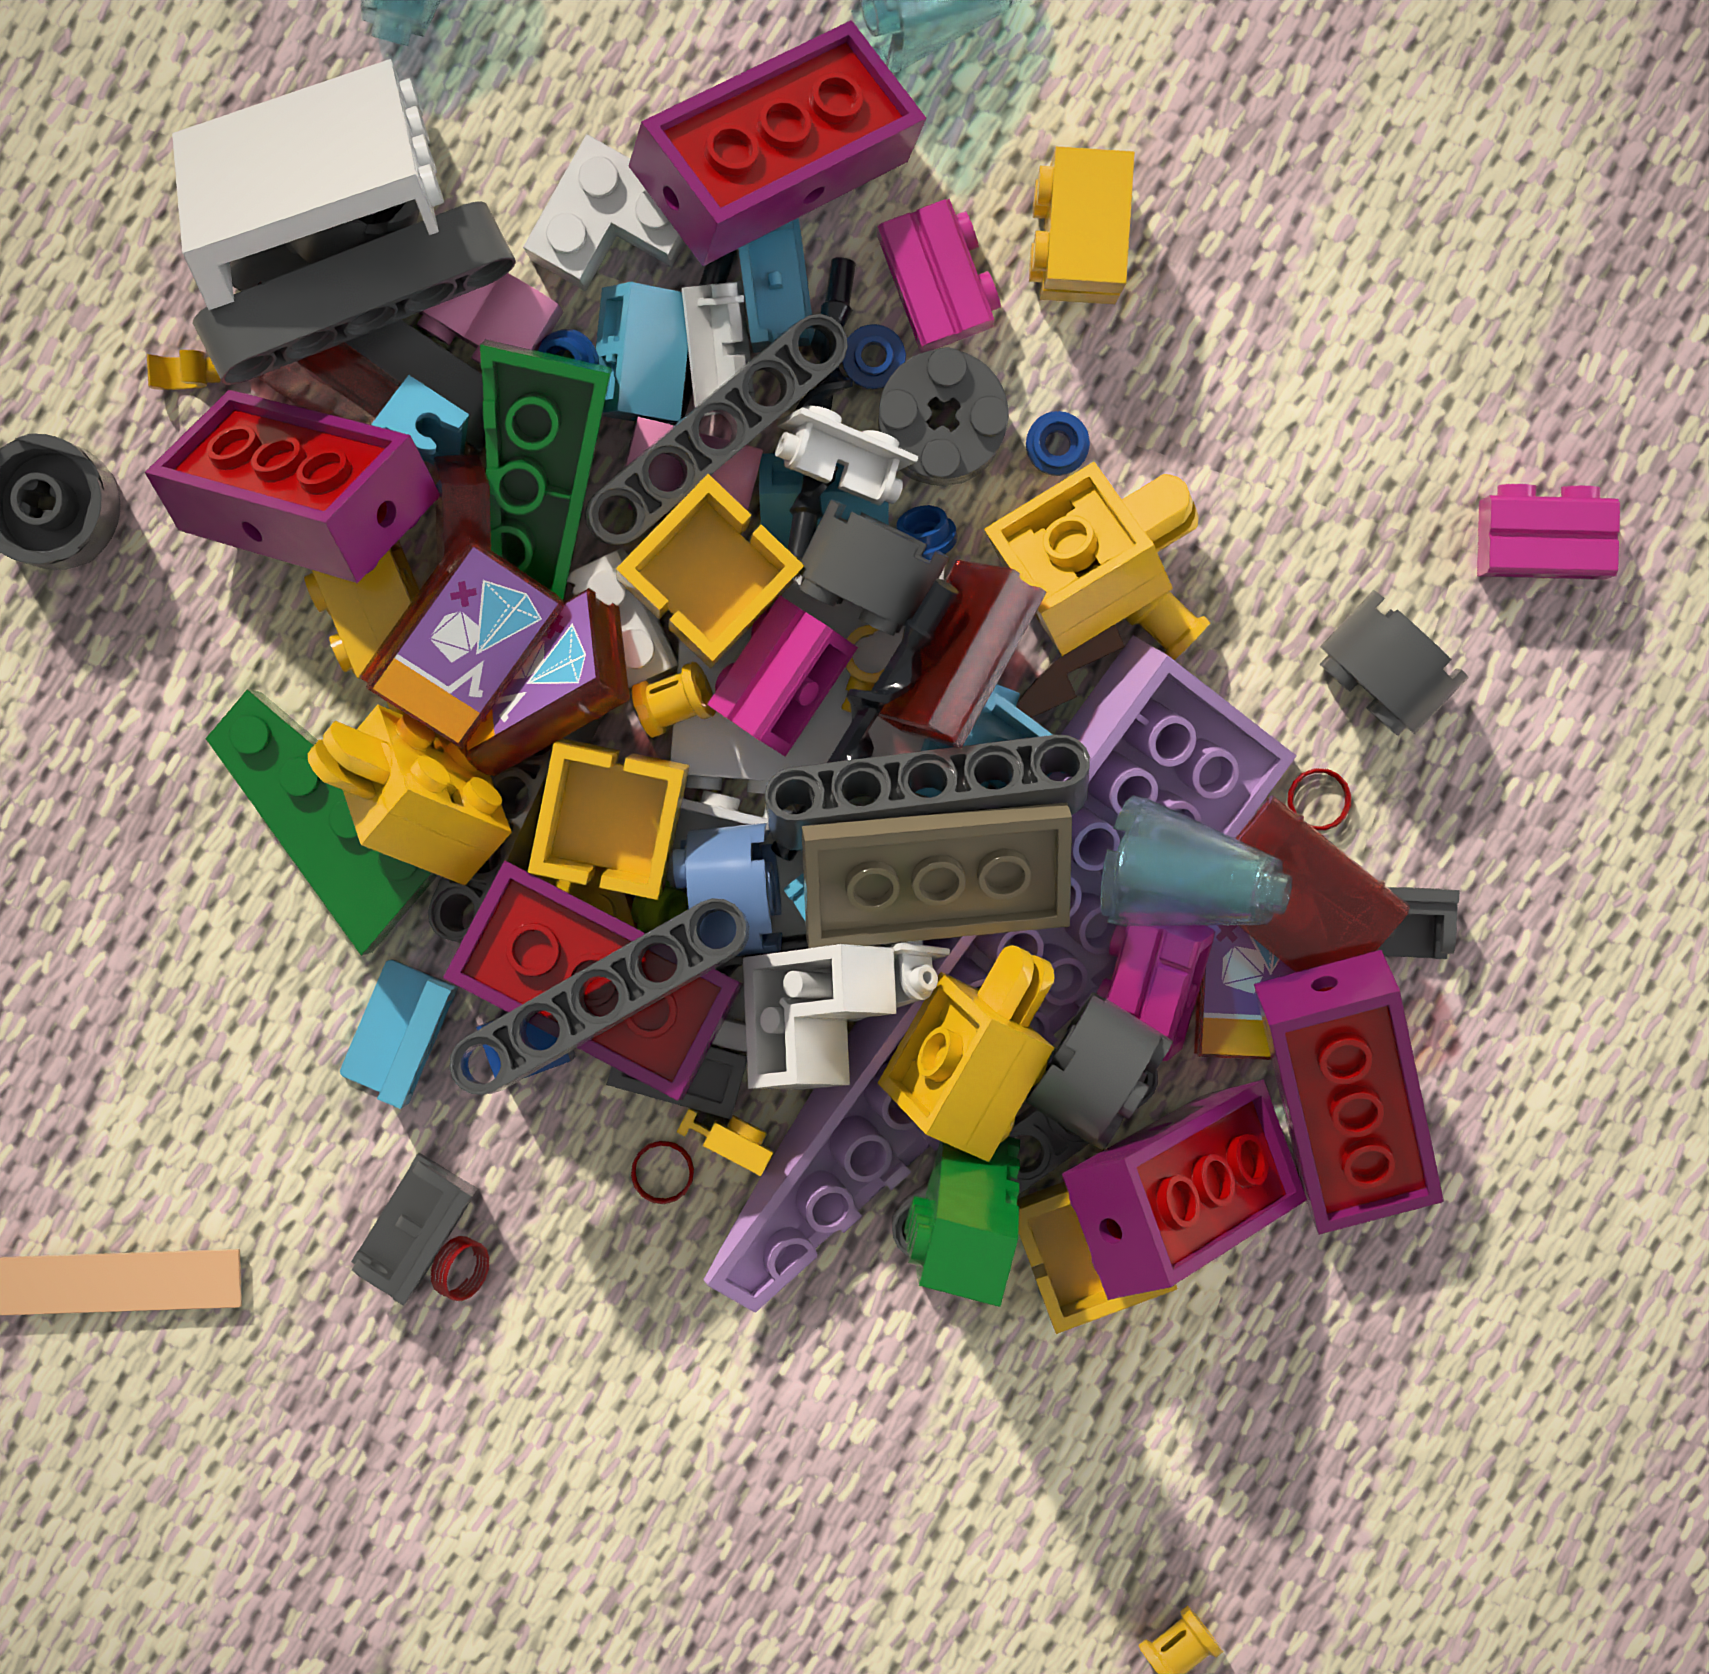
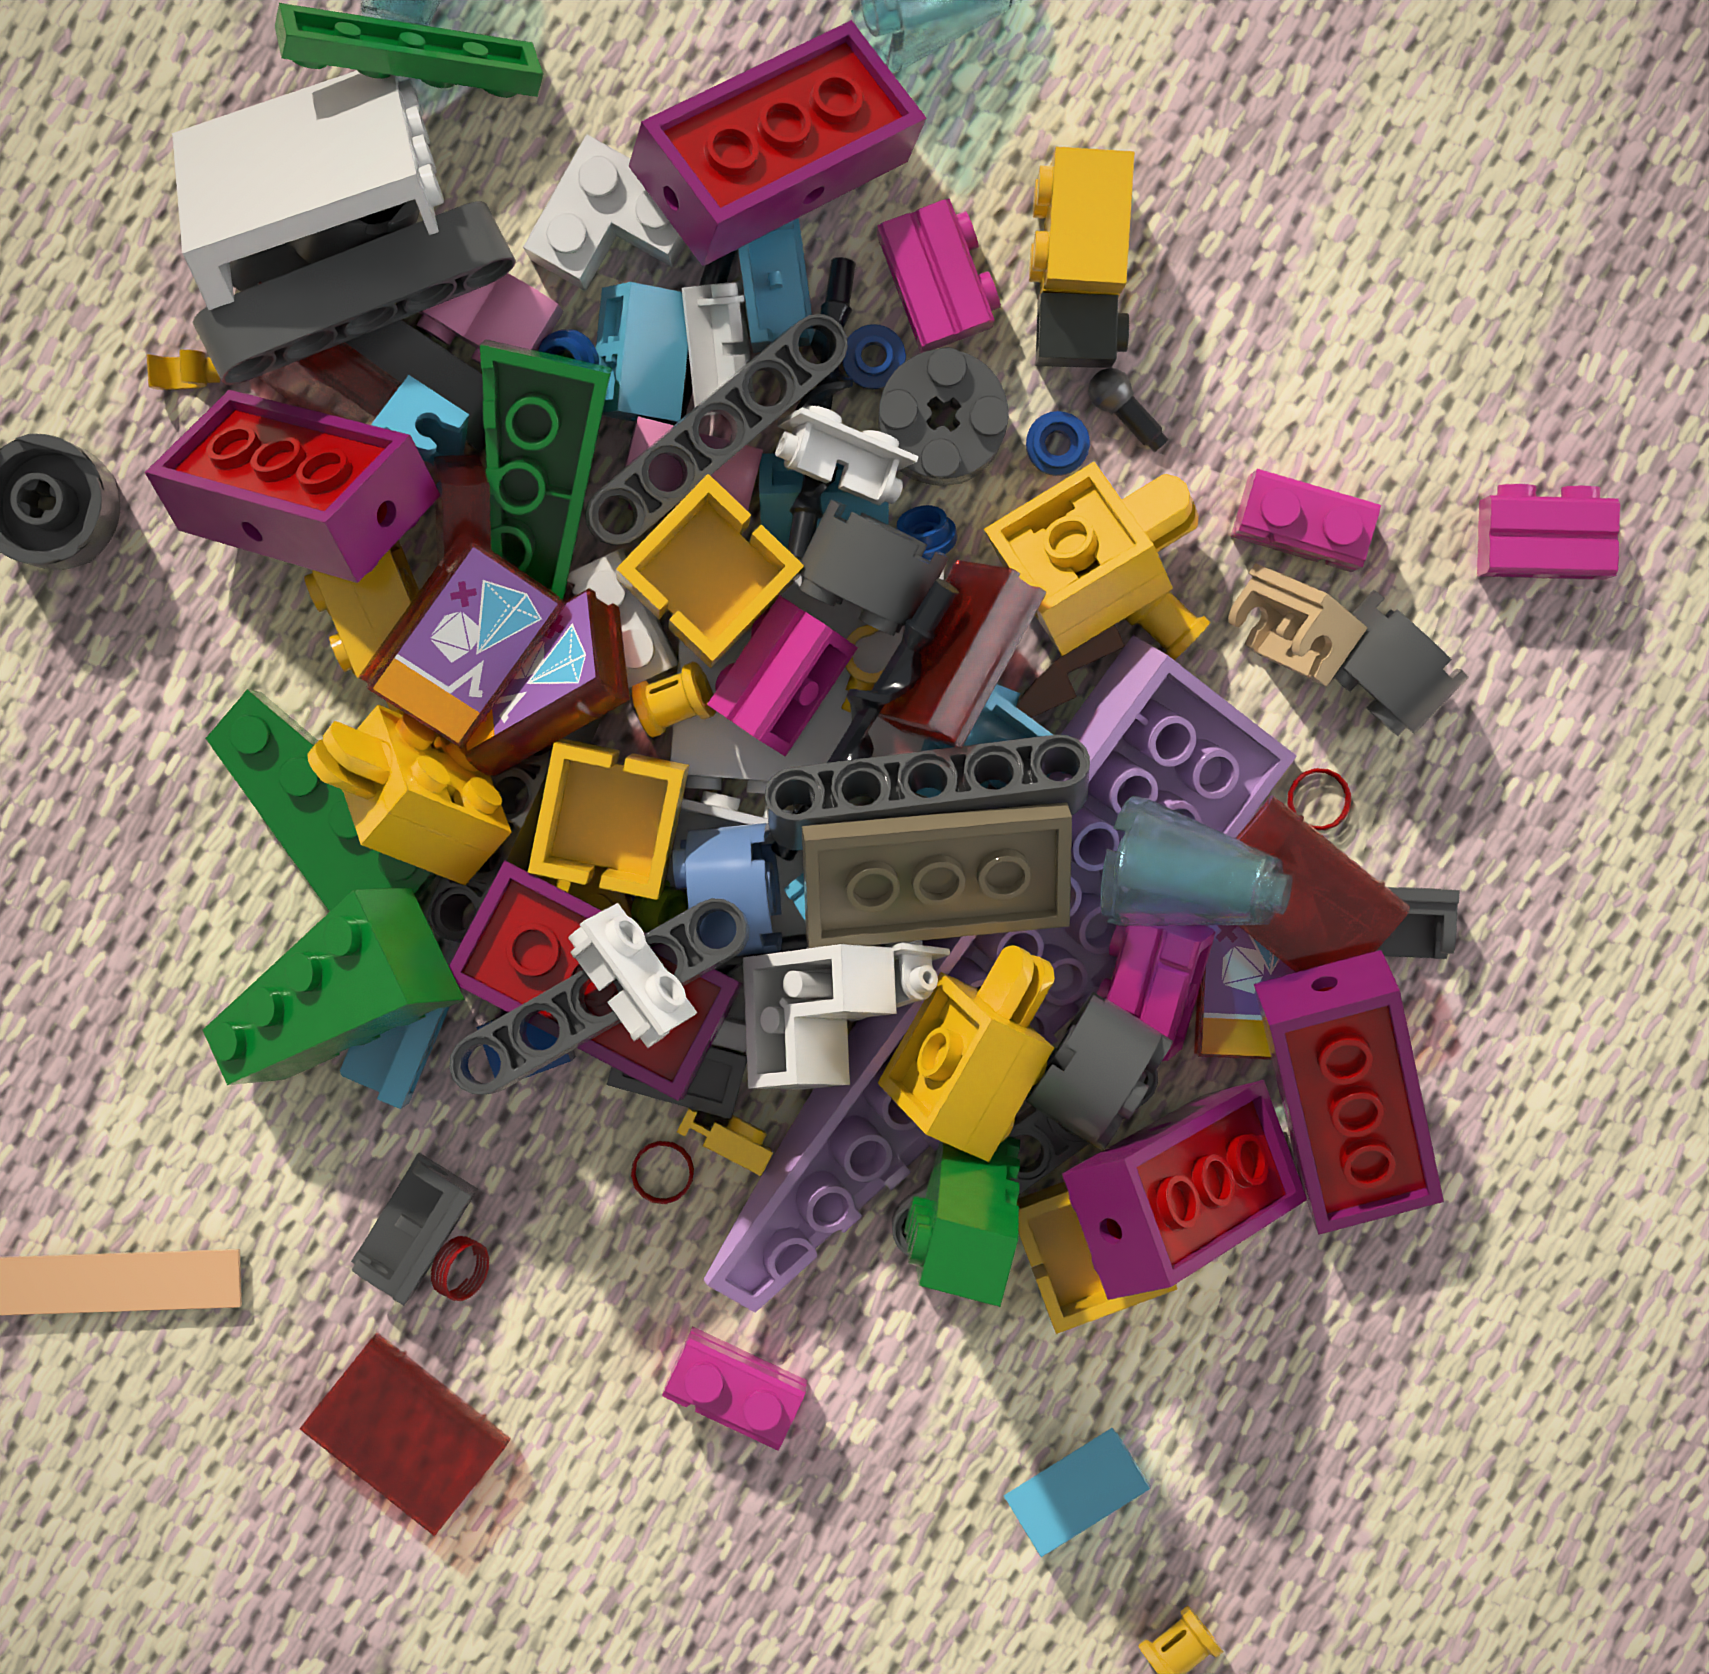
none -> green wedge [203,888,465,1085]
none -> green plate [275,3,543,98]
none -> clear red piece [299,1332,511,1536]
none -> white hinge [568,903,697,1048]
none -> dark pink brick [662,1326,807,1451]
none -> medium azure hinge [1004,1427,1151,1557]
none -> pearl dark grey brick [1035,293,1129,368]
none -> piece [1088,368,1169,452]
none -> tan hinge [1228,563,1368,687]
none -> dark pink brick [1230,468,1381,572]

